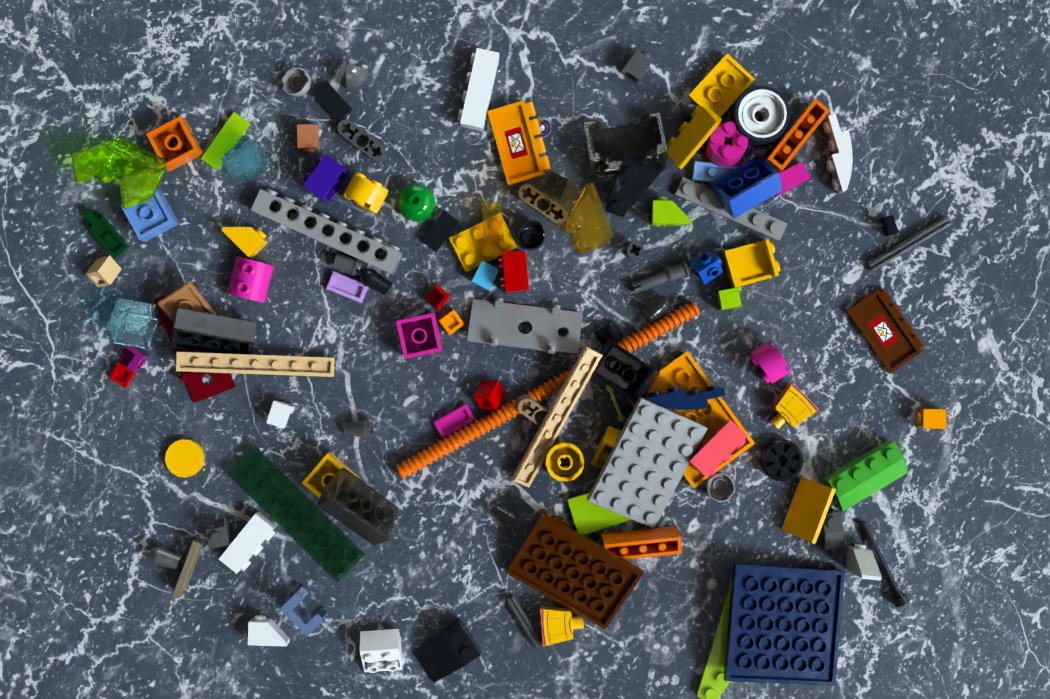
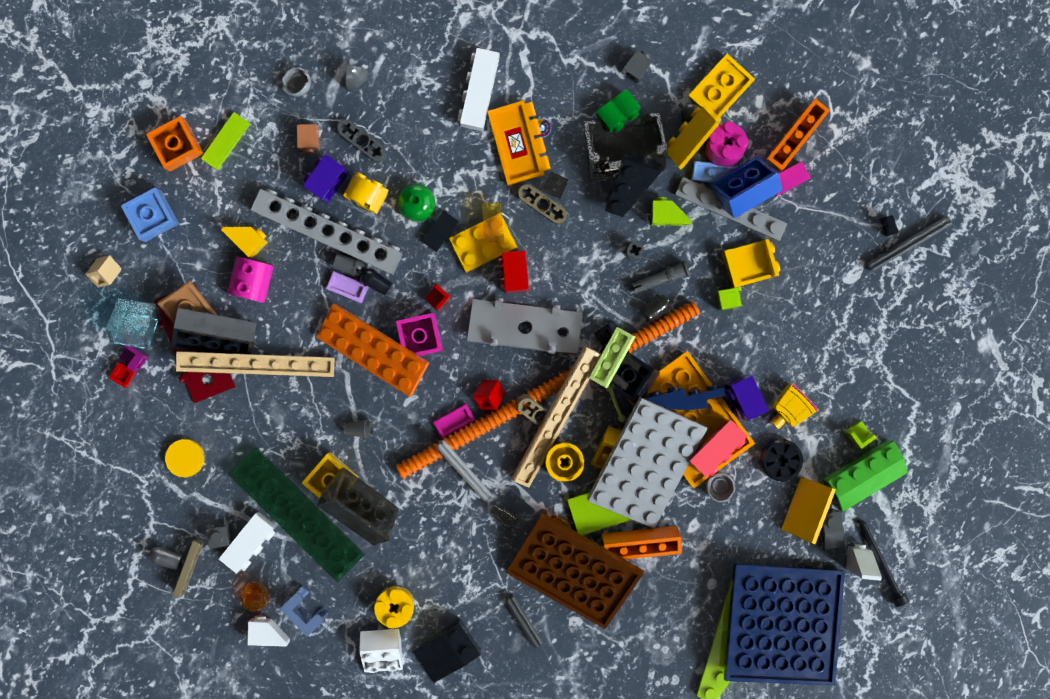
clear neon green windscreen [71,139,167,209] -> none
dark green hinge [83,209,130,259] -> none
clear light blue brick [221,139,274,185] -> none
white panel [266,400,295,428] -> none
black tile [312,80,352,123] -> none
light orange tile [438,309,465,336] -> none
medium azure panel [472,261,500,291] -> none
black hair [516,220,545,251] -> none
yellow torso [540,606,584,646] -> none
clear yellow windscreen [565,182,614,255] -> none
blue brick [689,250,723,285] -> none
white wheel [730,86,790,146] -> none
dark pink brick [749,339,792,384] -> none
white slope [823,114,853,194] -> none
reddish brown hinge [845,288,925,374] -> none
light orange brick [915,408,947,429] -> none
none -> clear orange hair [240,582,269,612]
none -> orange plate [316,304,429,397]
none -> yellow brick [374,586,414,629]
none -> light grey axle [436,440,491,501]
none -> yellowish green plate [589,327,635,388]
none -> green brick [596,89,641,133]
none -> dark purple brick [725,375,769,421]
none -> lime panel [845,421,877,449]

